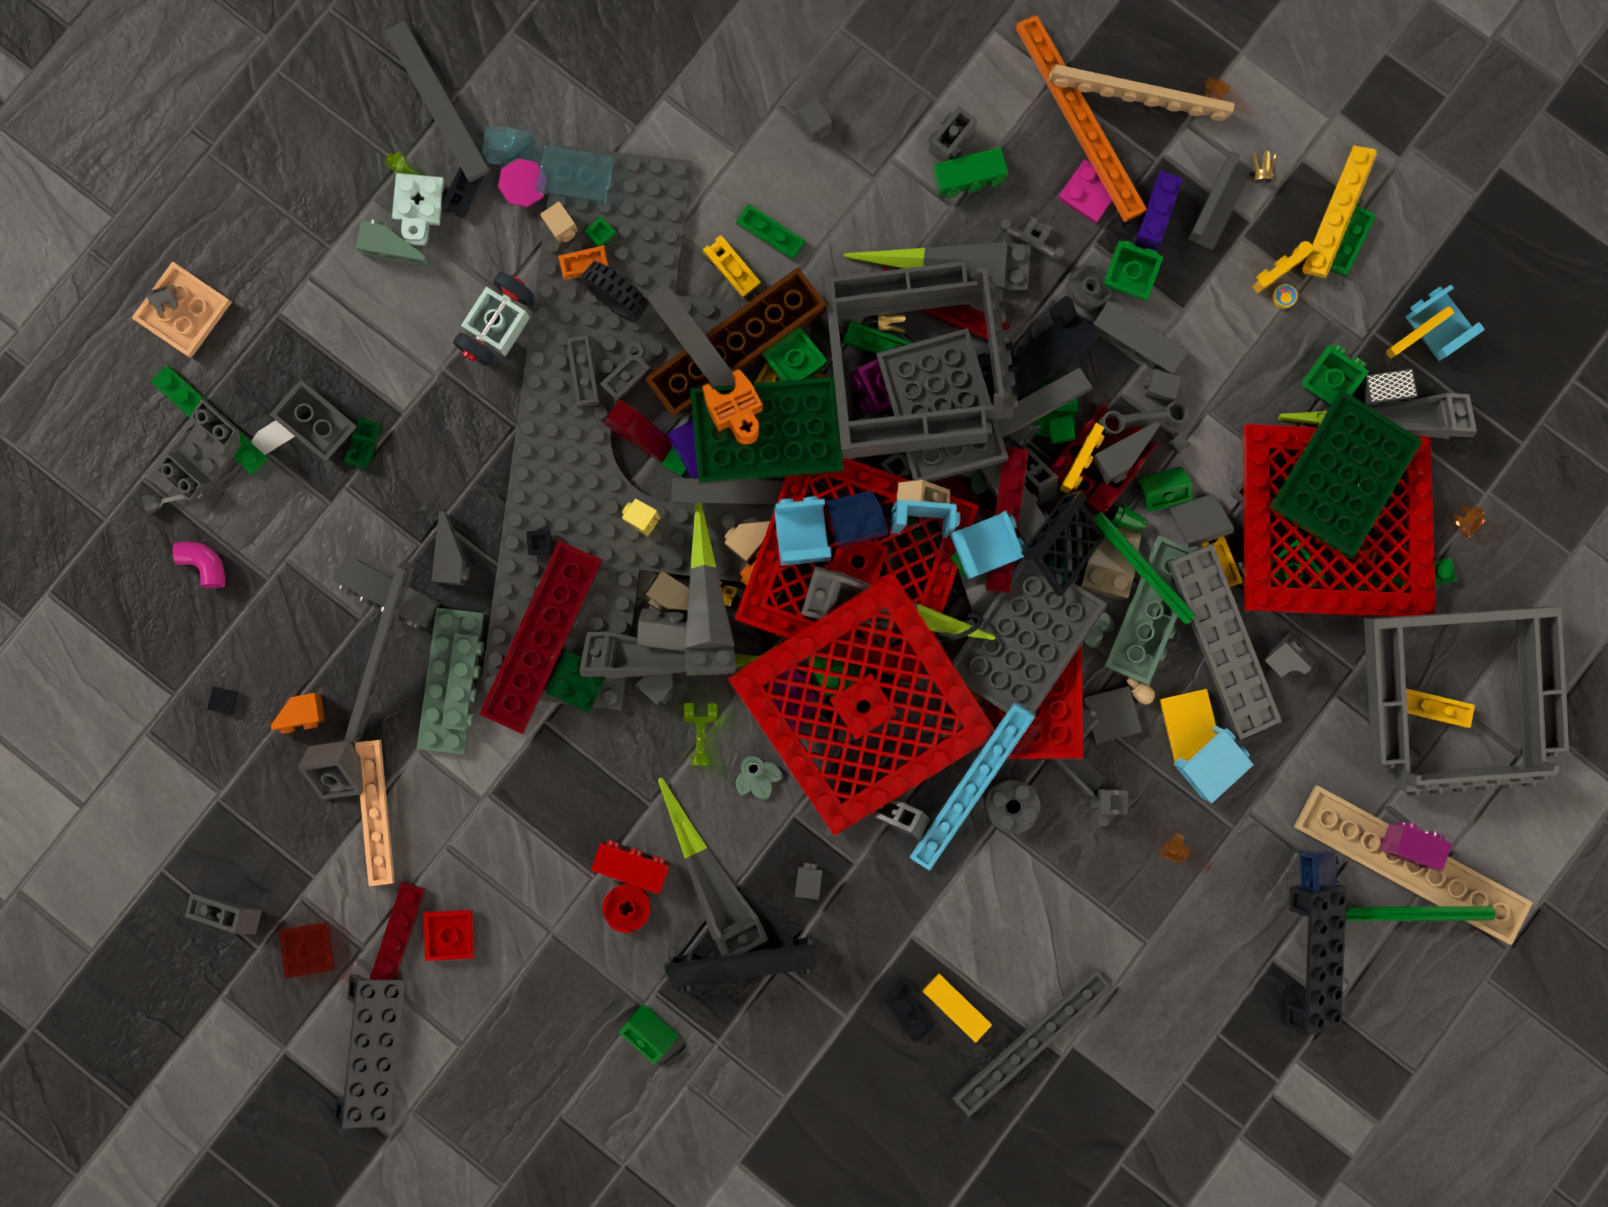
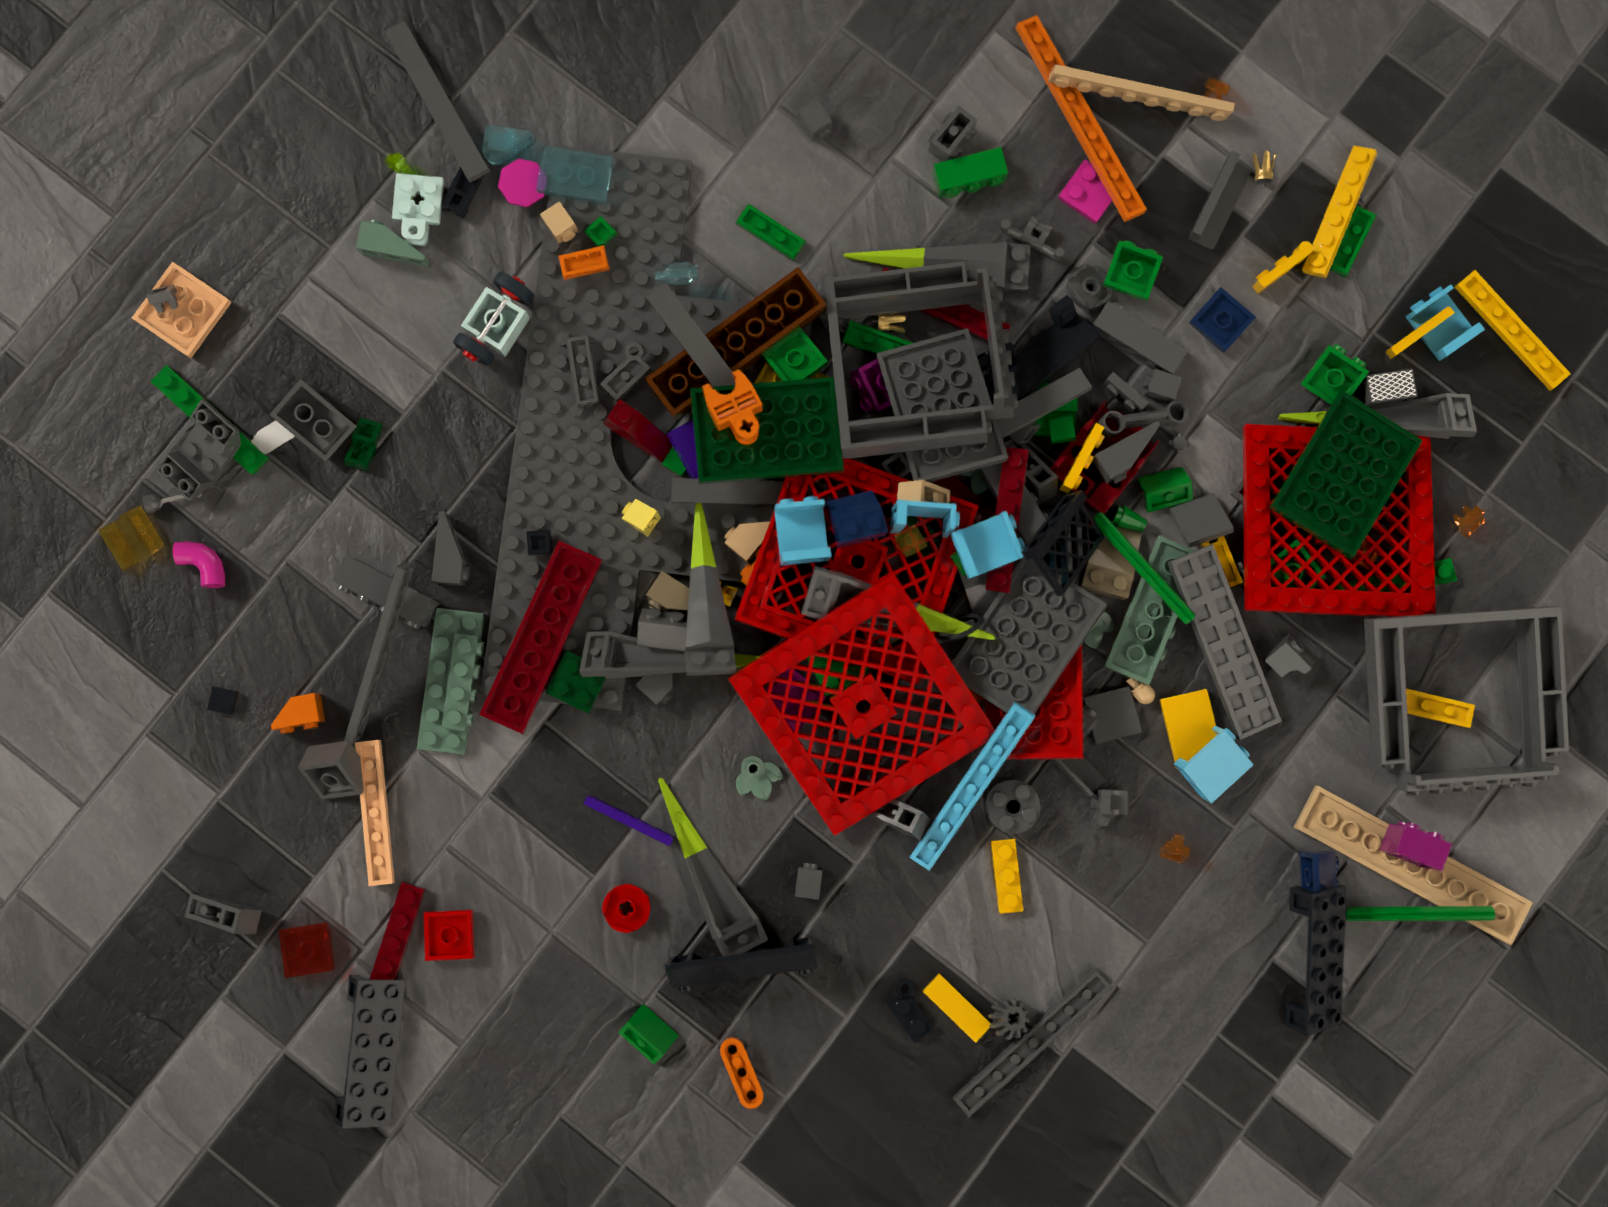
black tyre [580,261,649,323] -> none
red brick [591,839,671,894] -> none
clear neon green bar [684,703,718,766] -> none
yellow plate [702,235,761,299] -> none
dark purple brick [1134,171,1183,251] -> none
tile [1272,284,1298,309] -> none
none -> clear yellow slope [98,505,165,572]
none -> dark purple tile [583,795,675,846]
none -> clear light blue plant [655,262,698,286]
none -> orange plate [720,1037,764,1109]
none -> clear yellow plate [894,525,927,558]
none -> dark grey gear [988,997,1031,1040]
none -> yellow plate [990,839,1023,914]
none -> dark grey plate [1103,372,1149,413]
none -> dark blue plate [1189,287,1256,353]
none -> yellow plate [1455,270,1571,391]

